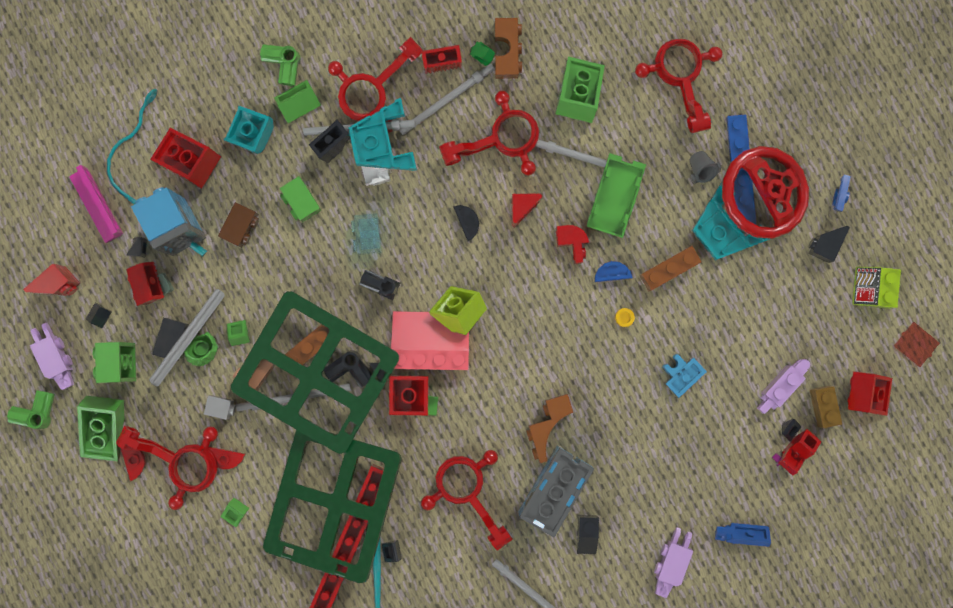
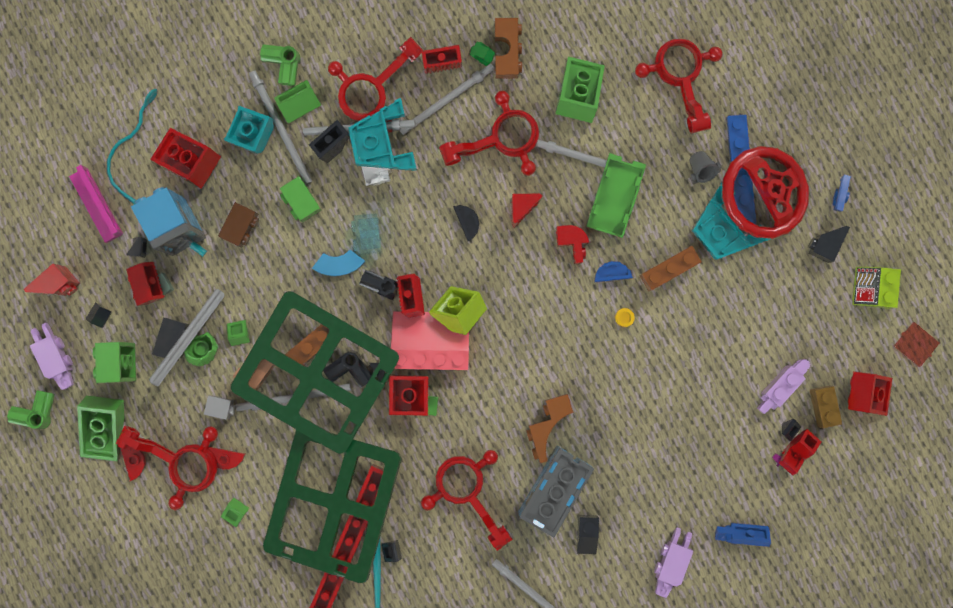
dark azure plate [662,354,707,398] -> none
none -> light grey bar [249,70,312,185]
none -> dark azure tile [312,250,366,276]
none -> red brick [396,274,425,318]

